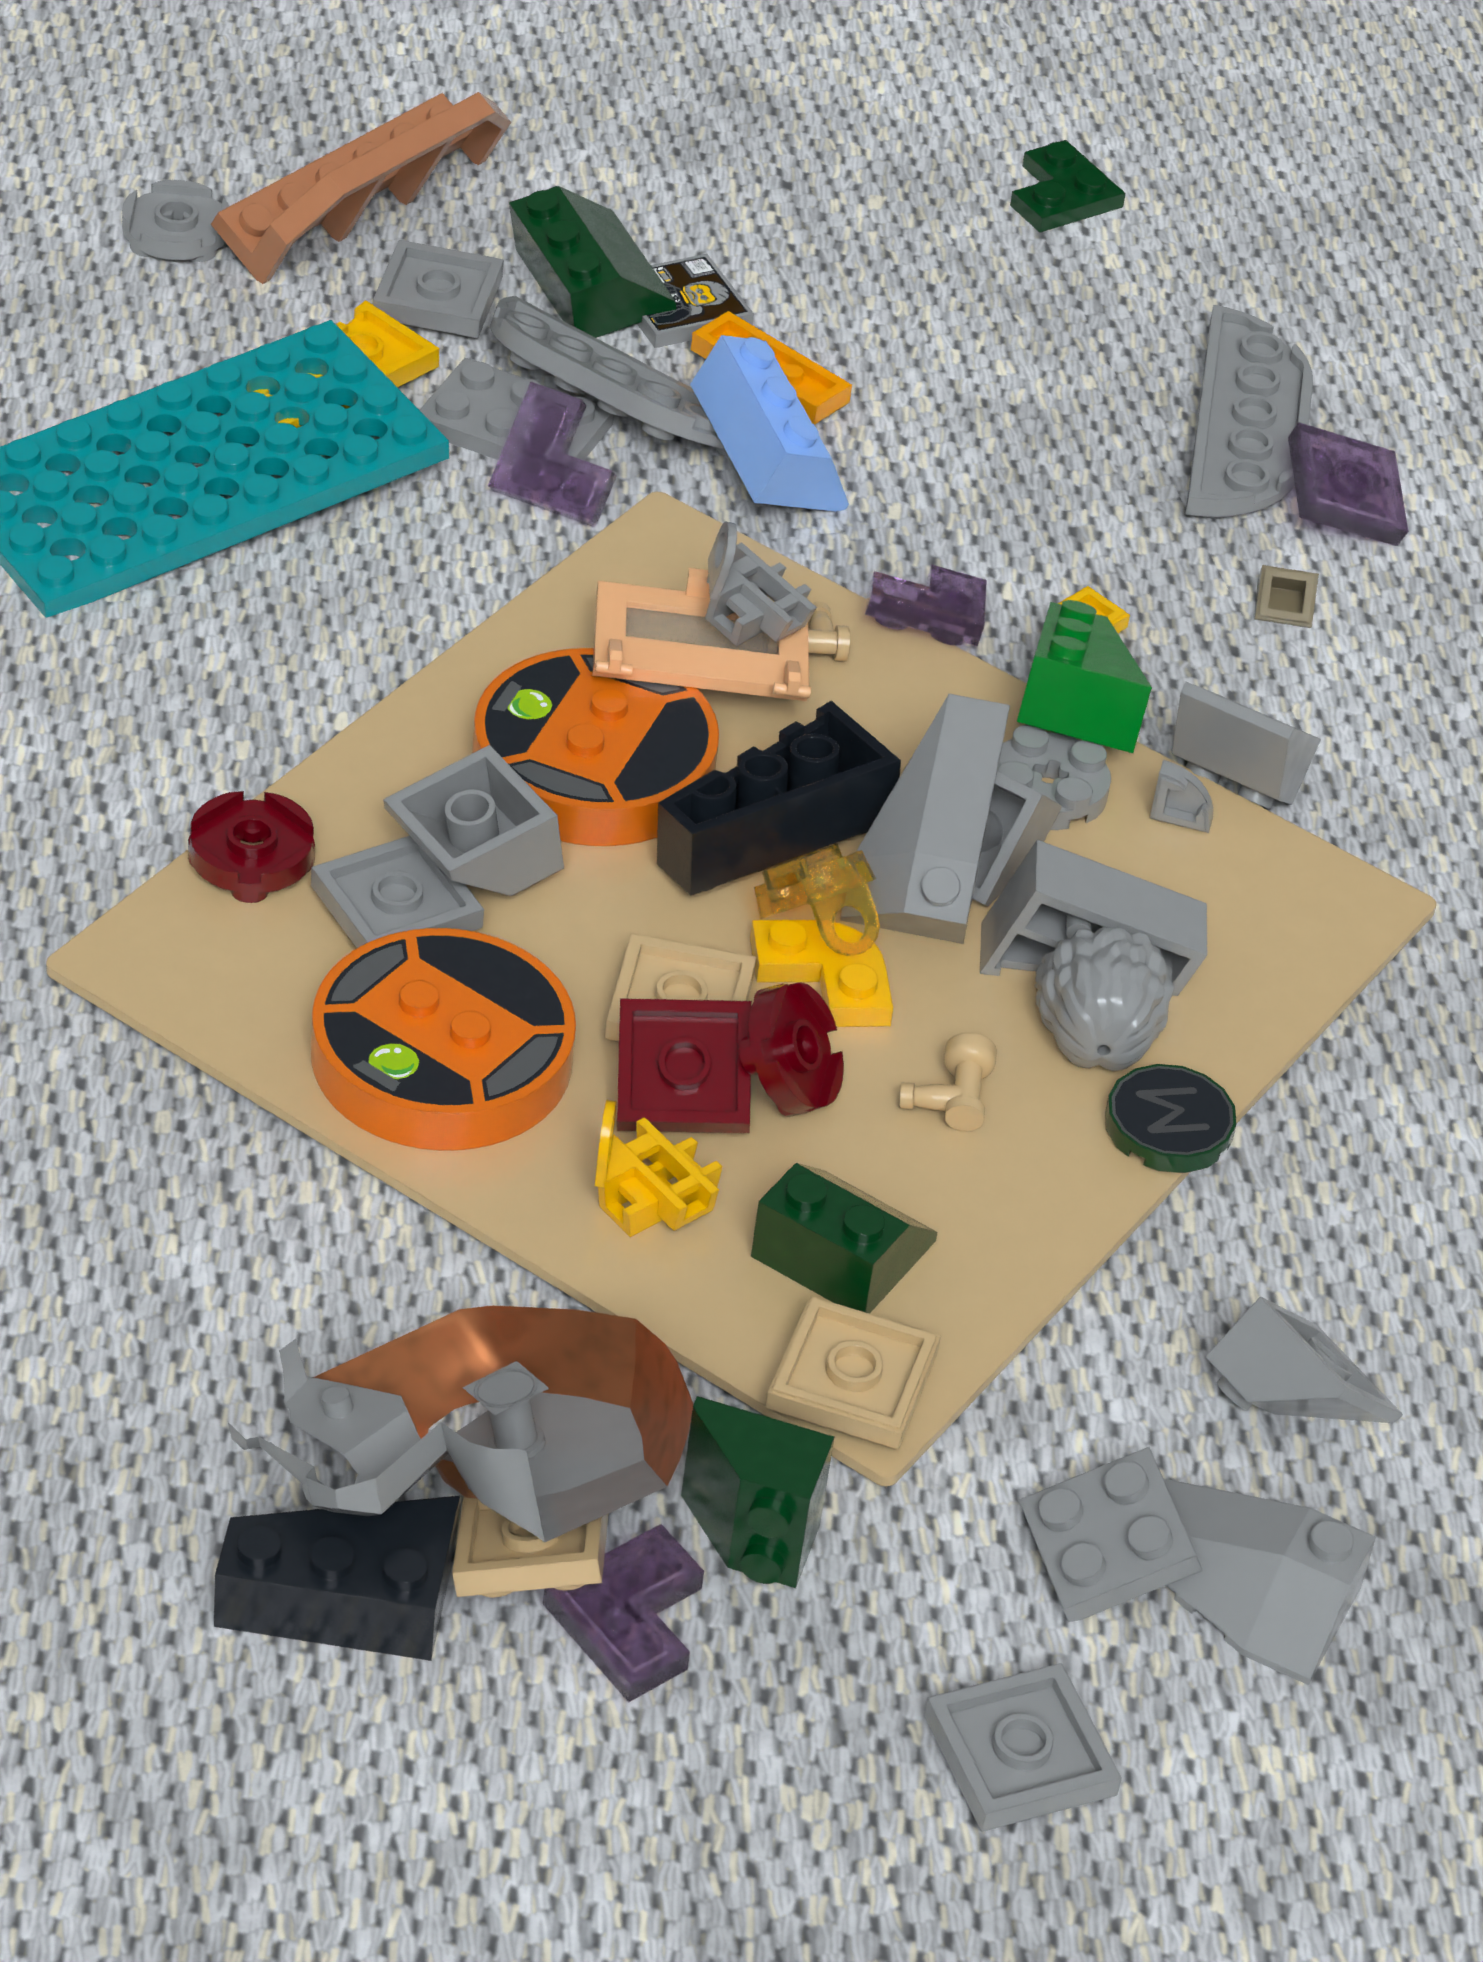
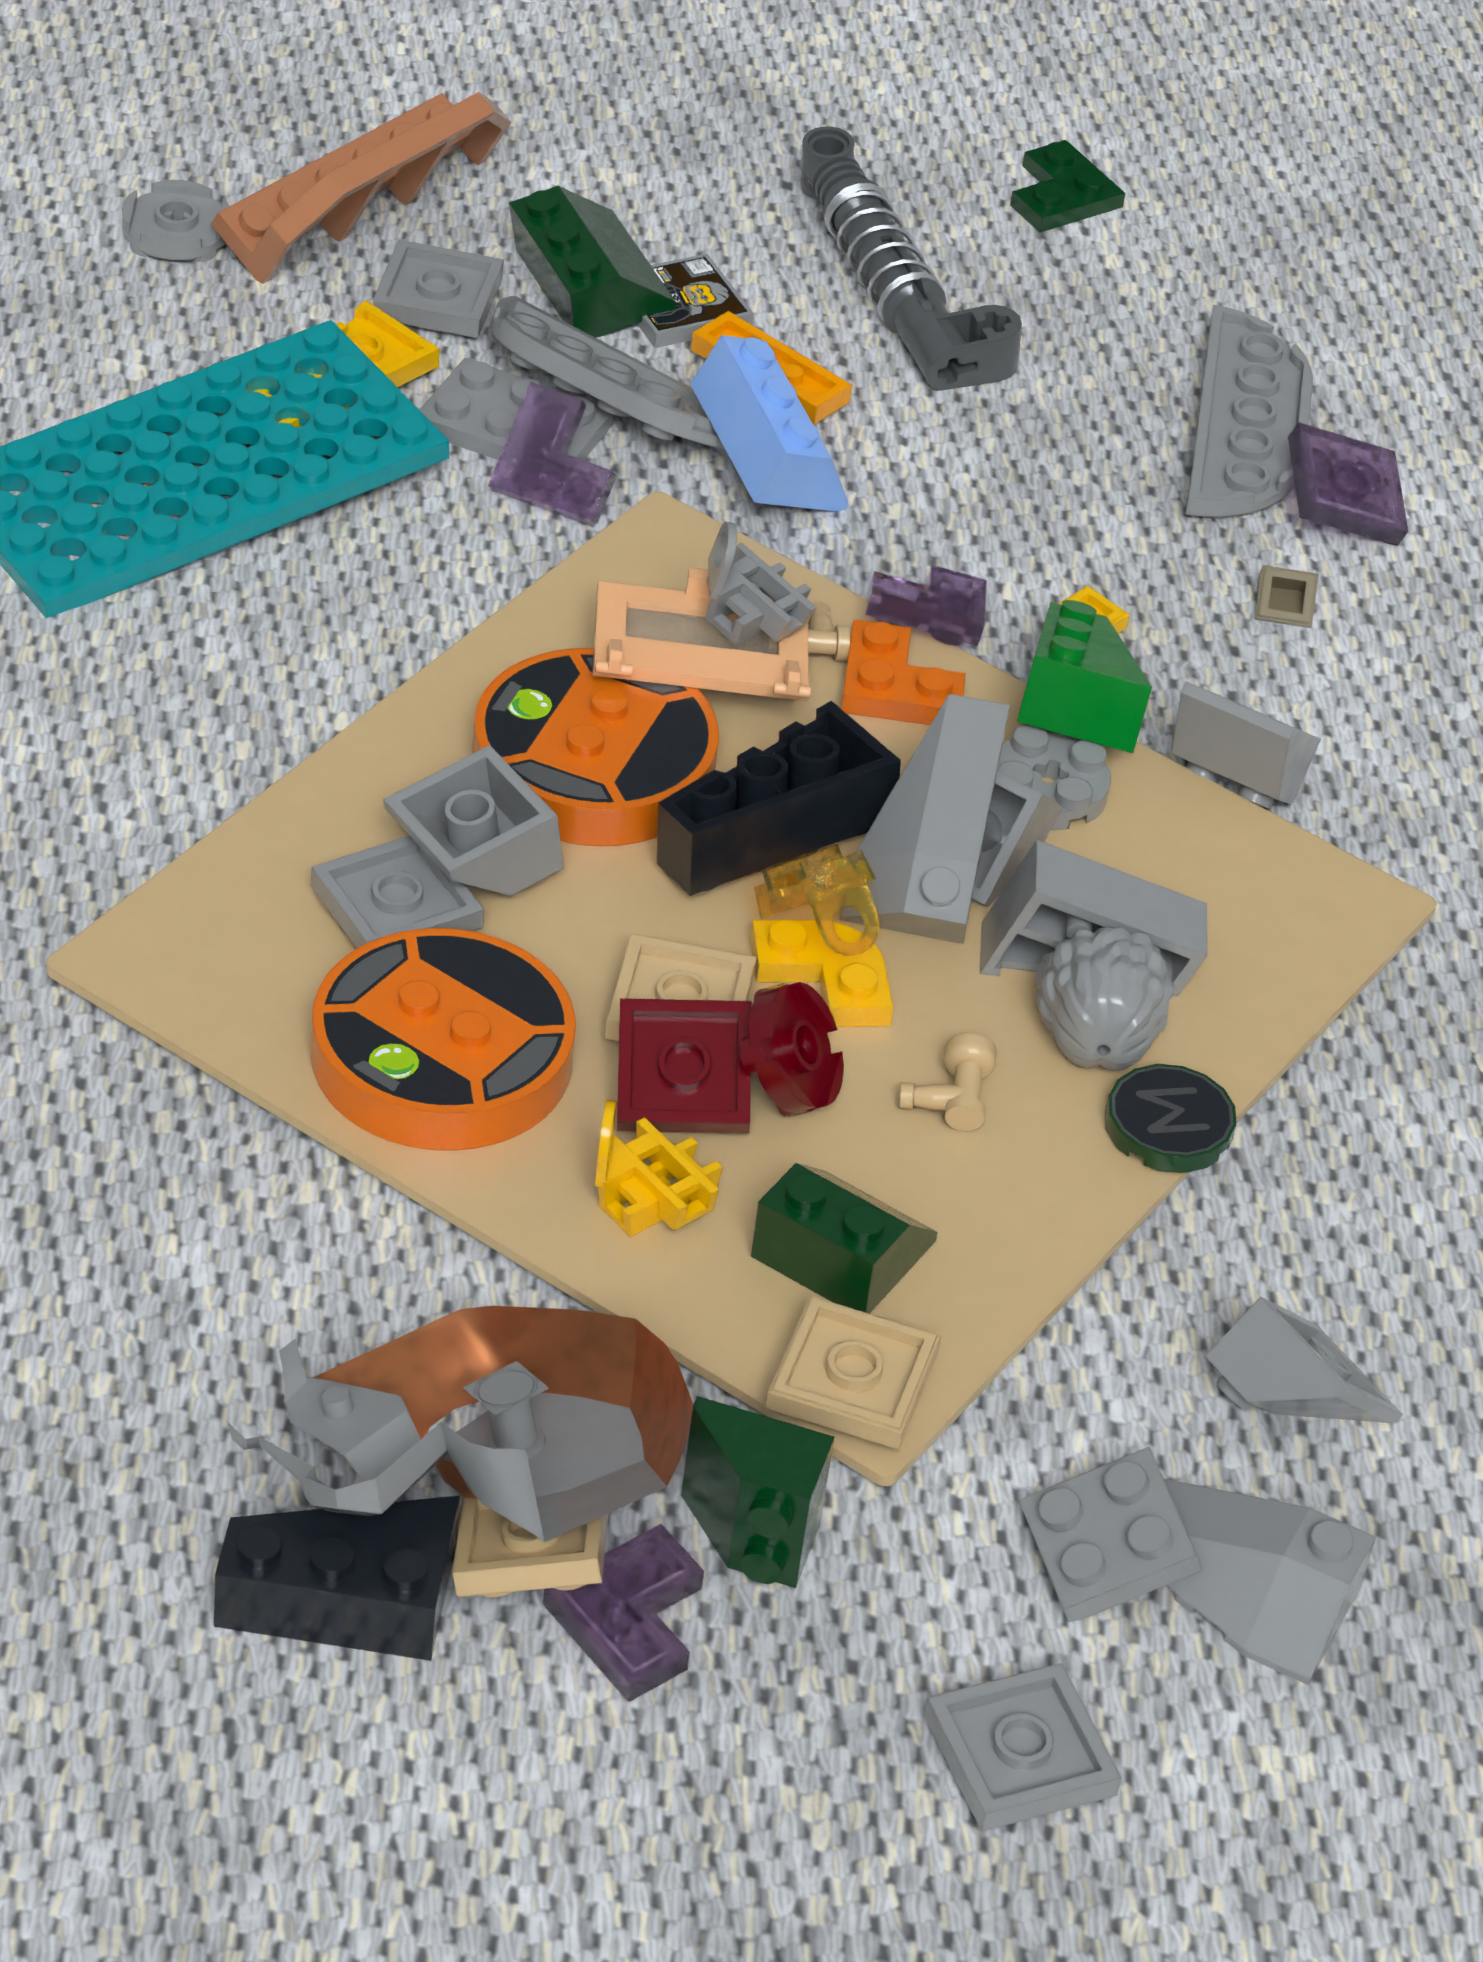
dark red plate [188,791,315,903] -> none
light grey tile [1150,760,1213,833] -> none
none -> dark grey piece [801,126,1022,391]
none -> orange plate [841,619,966,725]

